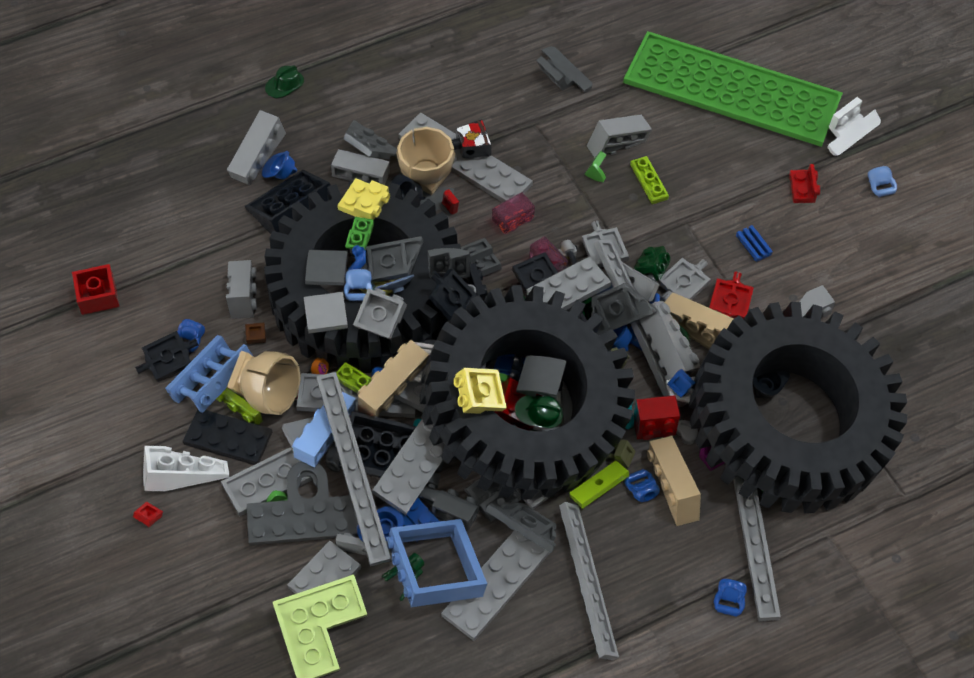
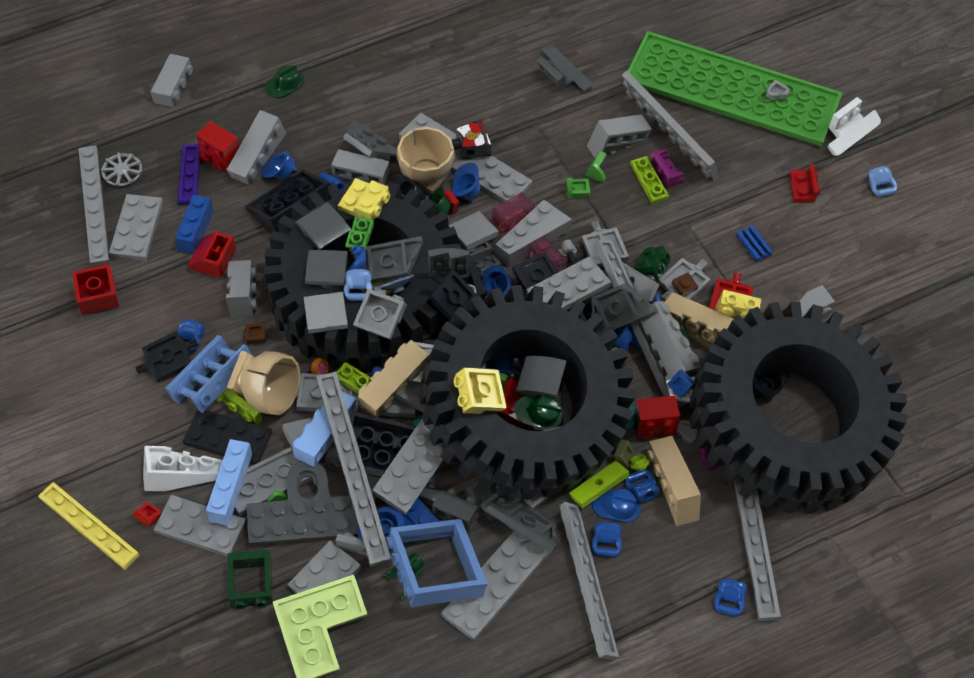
none -> light yellow tile [38,482,140,570]
none -> light grey plate [79,145,110,267]
none -> light grey wheel [101,152,142,186]
none -> light grey plate [109,194,163,261]
none -> light grey brick [151,54,193,107]
none -> light grey plate [154,495,247,557]
none -> blue brick [175,195,213,254]
none -> dark purple tile [178,144,201,205]
none -> red slope [187,232,236,278]
none -> red brick [196,121,239,174]
none -> light blue brick [206,439,252,526]
none -> dark green window [227,550,273,609]
none -> dark grey slope [296,202,351,250]
none -> blue cone [319,172,344,193]
none -> dark green piece [428,186,451,217]
none -> light grey tile [449,211,499,250]
none -> blue piece [452,163,481,202]
none -> blue piece [483,265,513,297]
none -> light grey wedge [495,200,572,267]
none -> bright green tile [566,177,590,199]
none -> blue piece [591,522,622,557]
none -> blue piece [592,489,641,522]
none -> light grey plate [622,71,720,181]
none -> lime plate [629,454,650,471]
none -> magenta hinge [650,149,685,189]
none -> reddish brown plate [671,272,699,297]
none -> light yellow plate [715,290,761,319]
none -> light grey tile [766,80,790,100]

